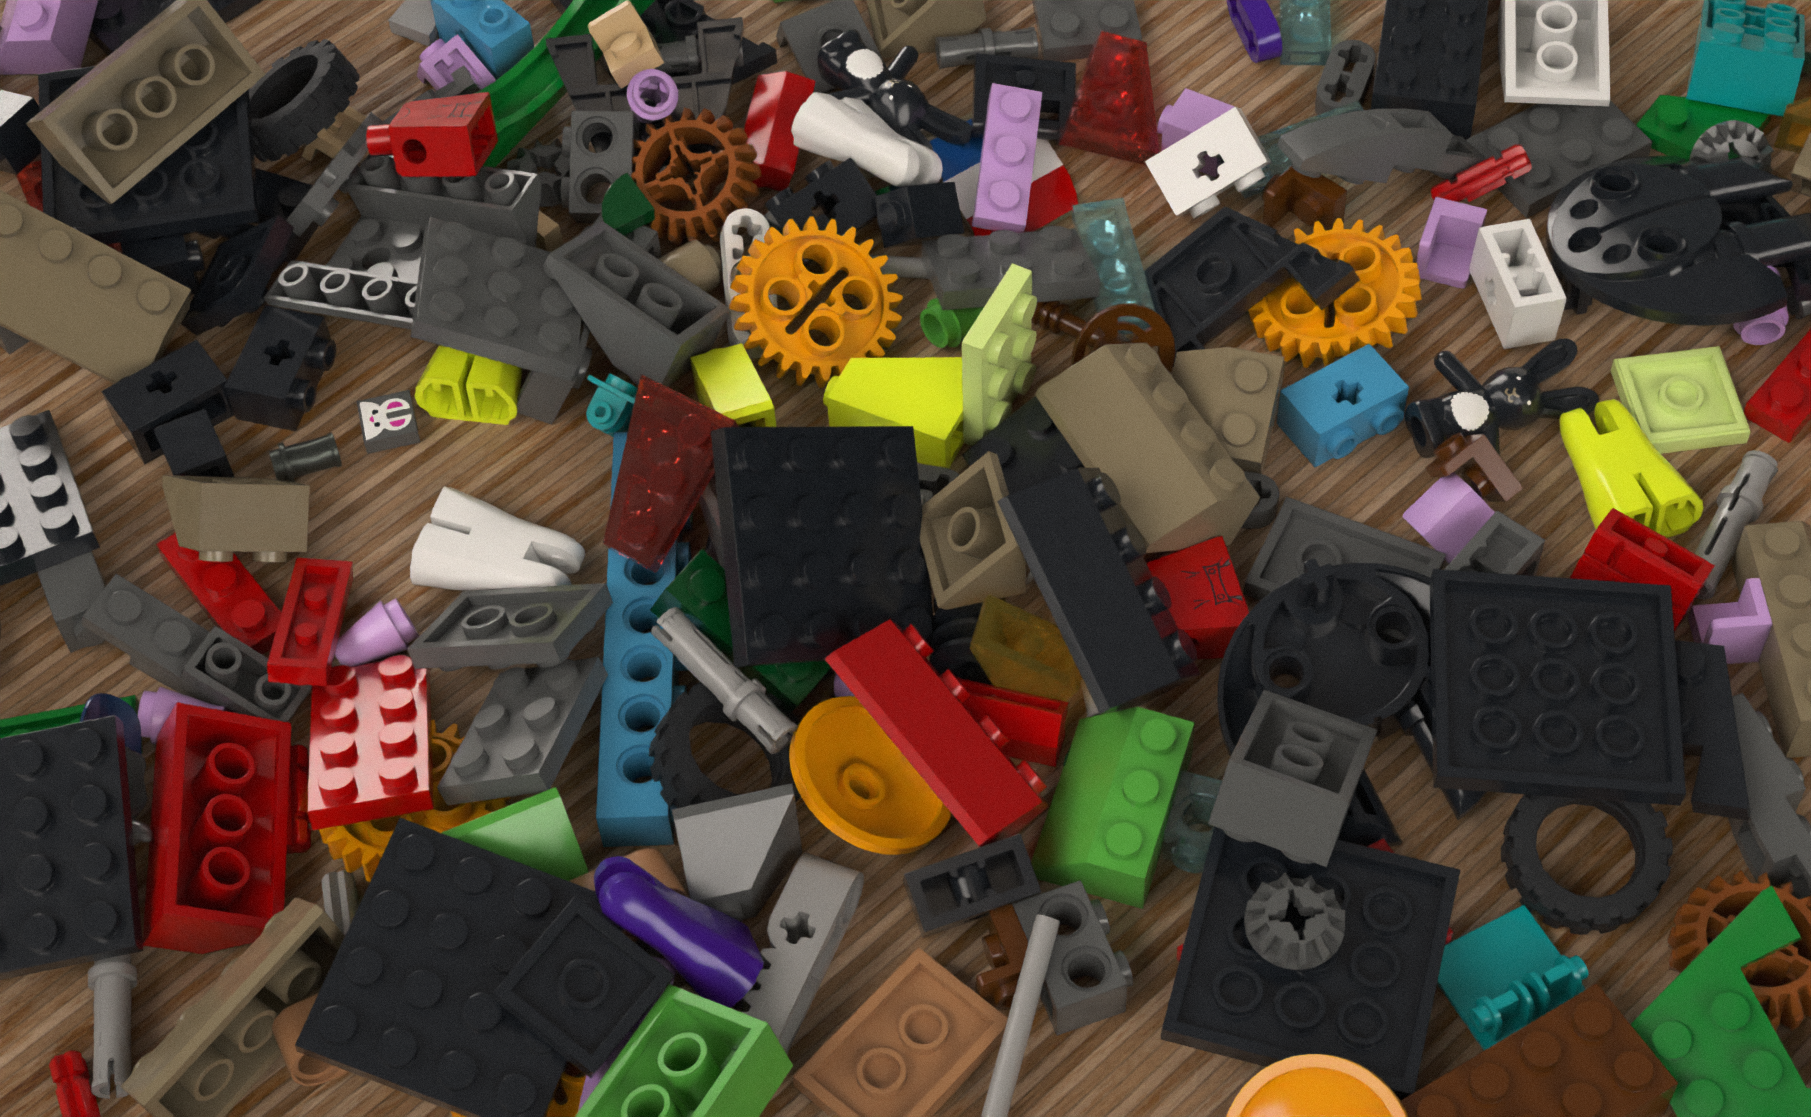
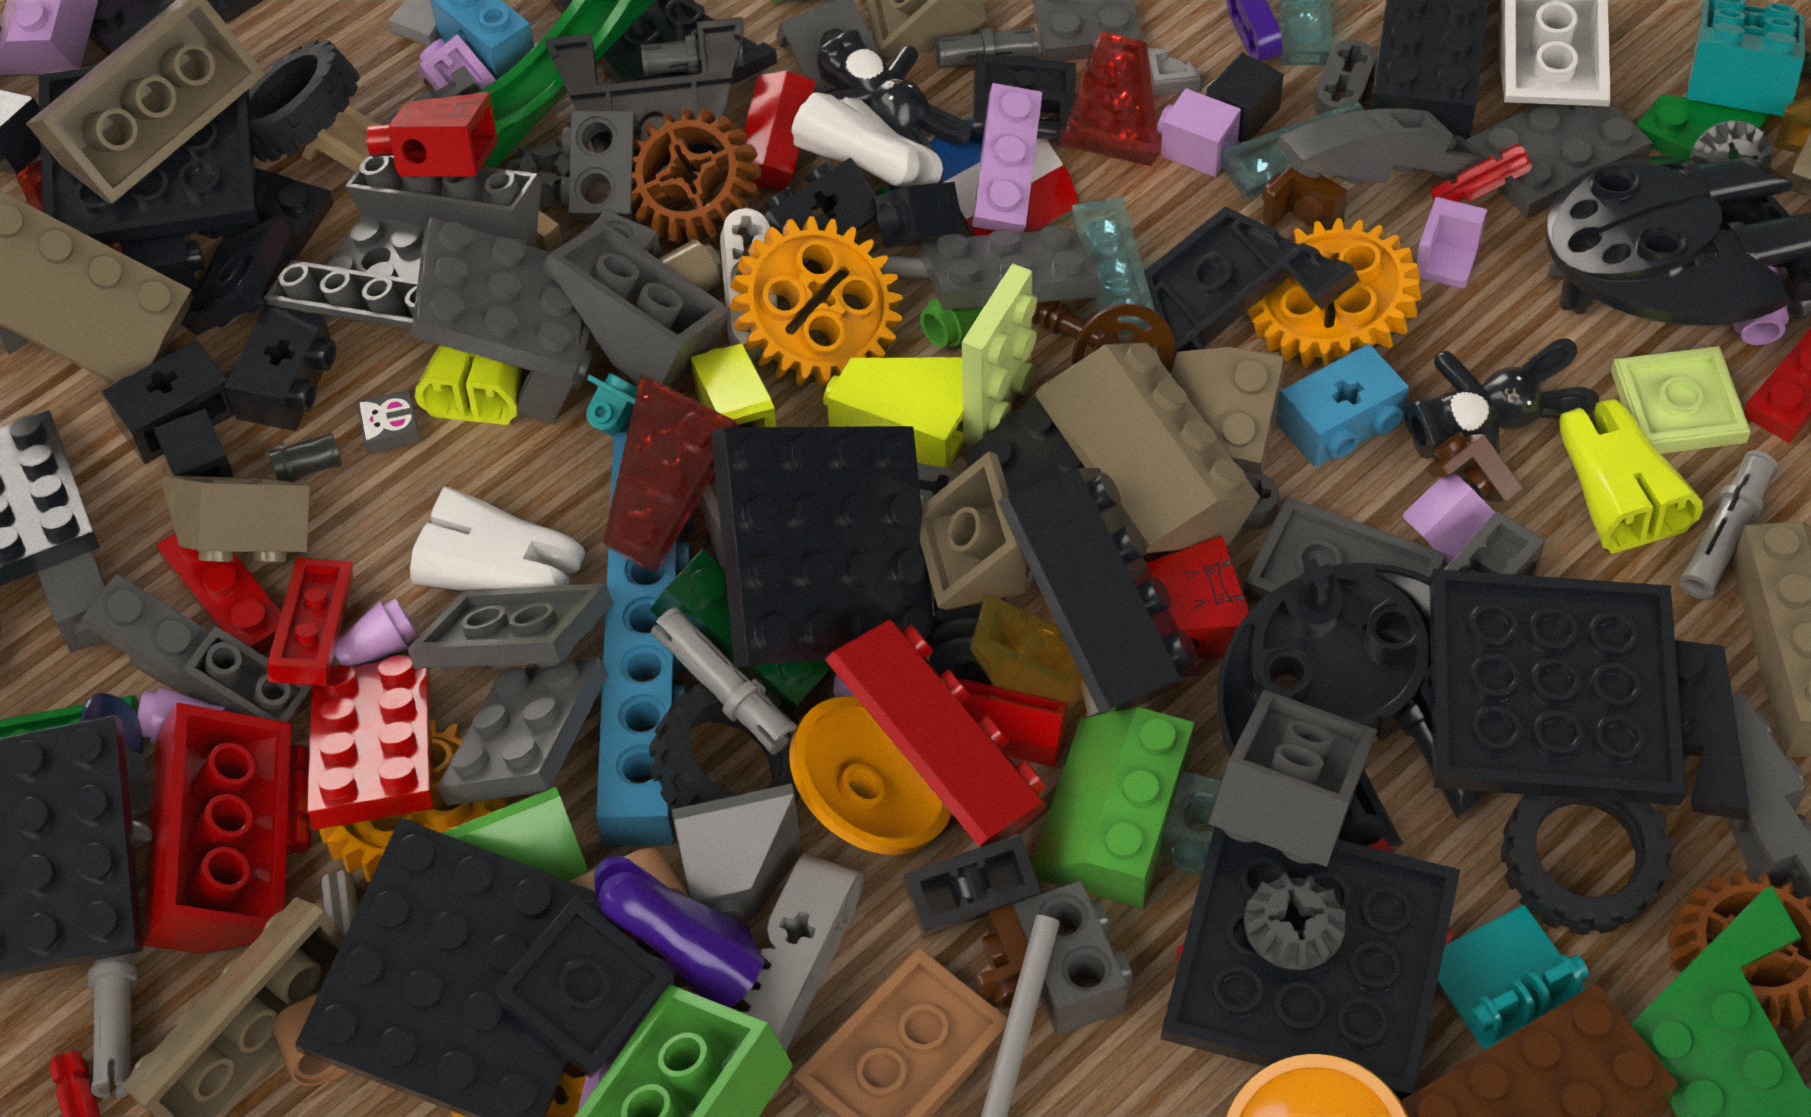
dark grey wing [286,112,386,237] -> none
tan bracket [588,1,664,89] -> none
dark green tile [602,173,655,236] -> none
lavender cone [627,69,678,123] -> none
white brick [1145,107,1272,219] -> none
white brick [1469,219,1567,349] -> none
red brick [1570,508,1715,633] -> none
lavender panel [1688,578,1772,664] -> none
none -> light grey tile [1143,48,1201,96]
none -> black brick [1206,52,1284,145]

